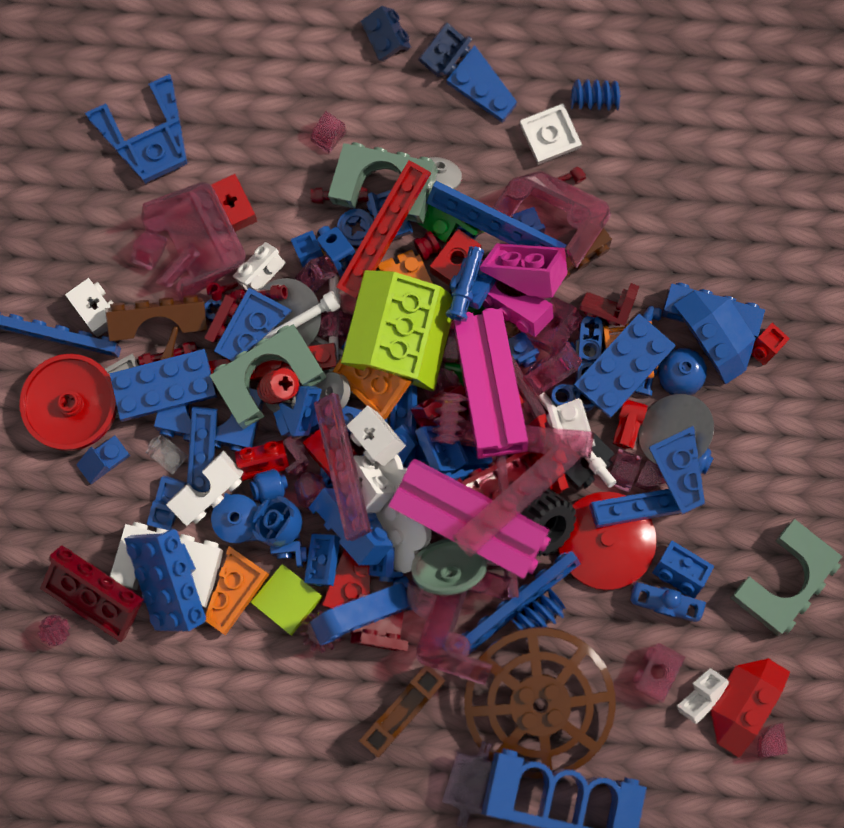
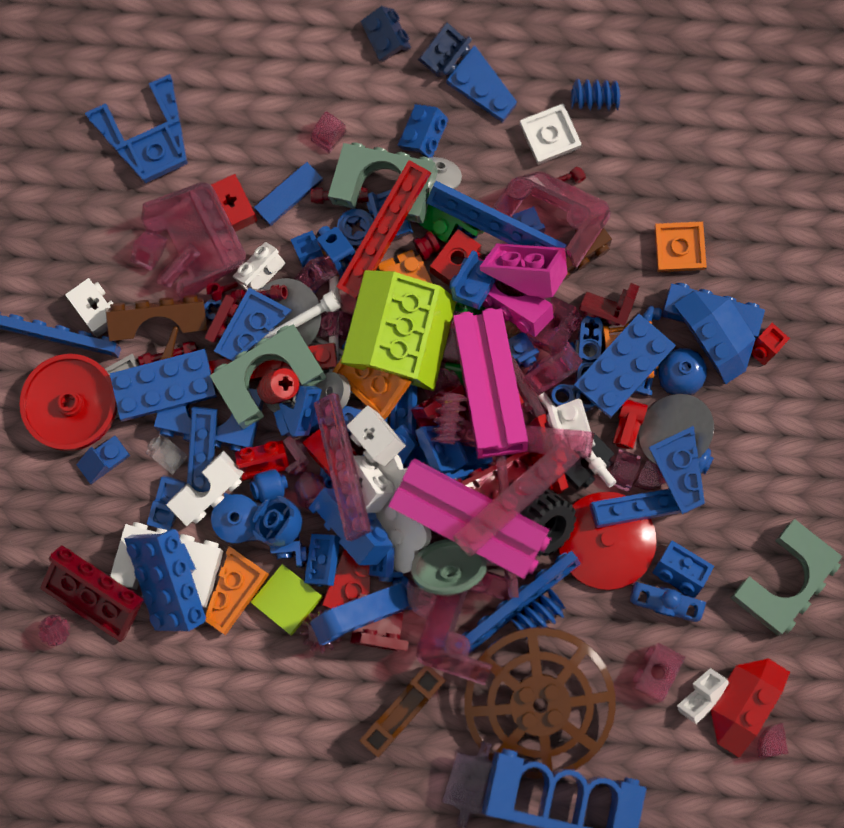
blue pin [446,246,484,322] -> none
none -> blue tile [254,162,323,226]
none -> blue bracket [398,104,448,158]
none -> orange plate [654,222,707,272]

